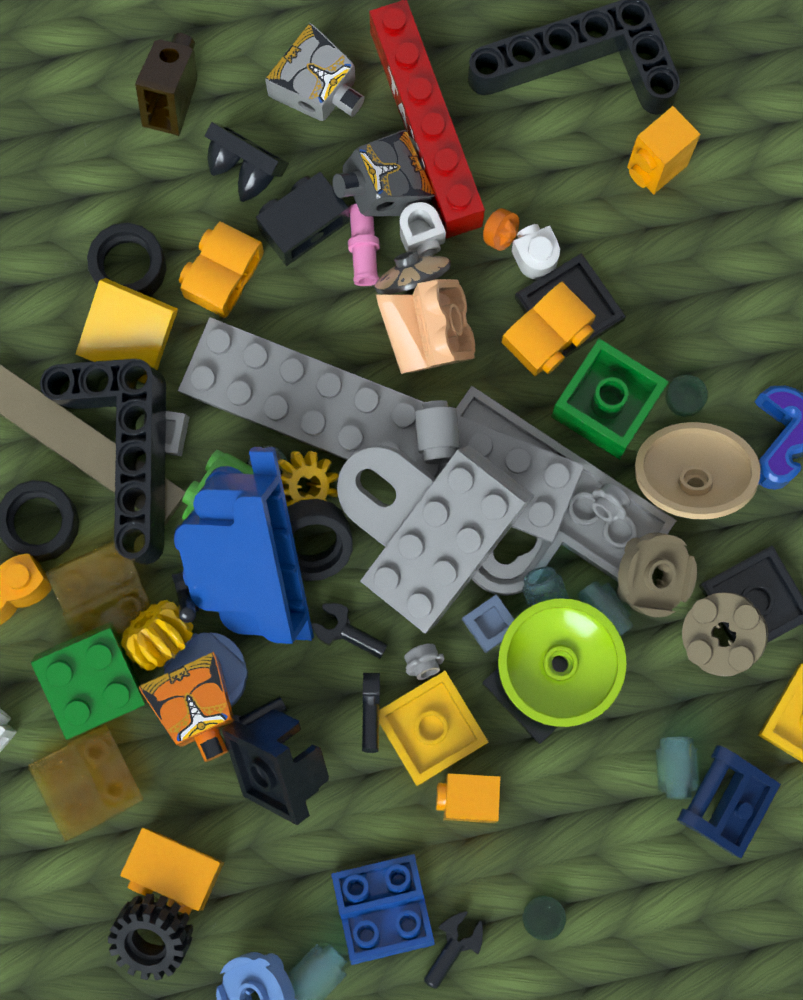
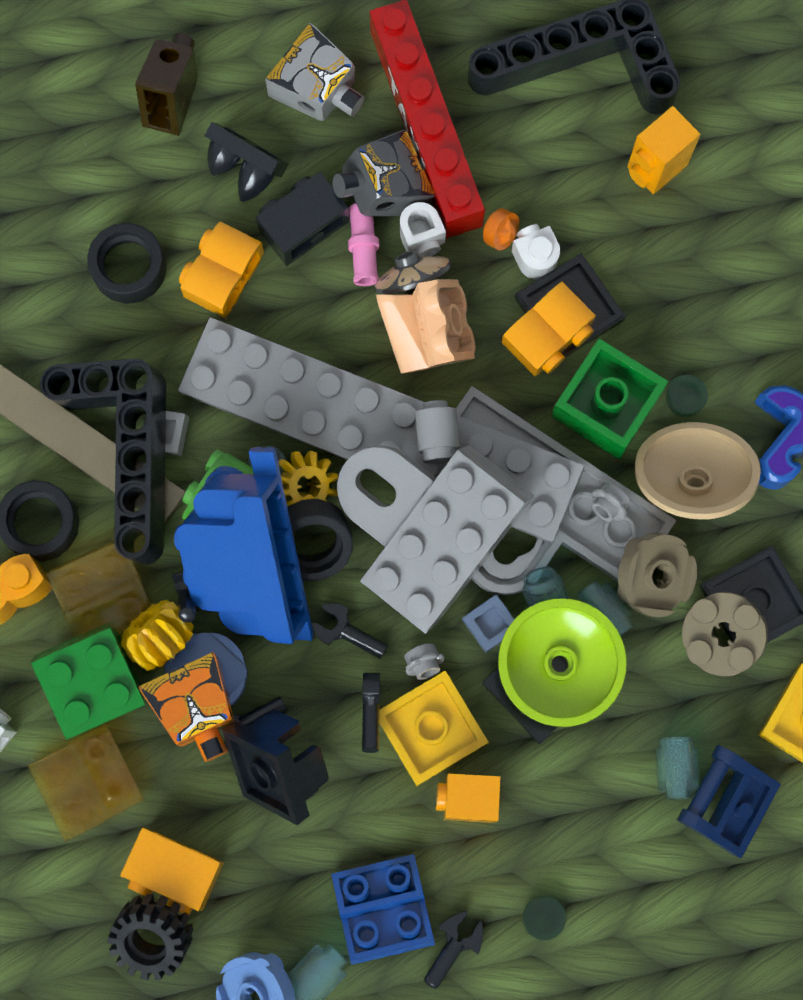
yellow tile [76,278,178,384] -> none

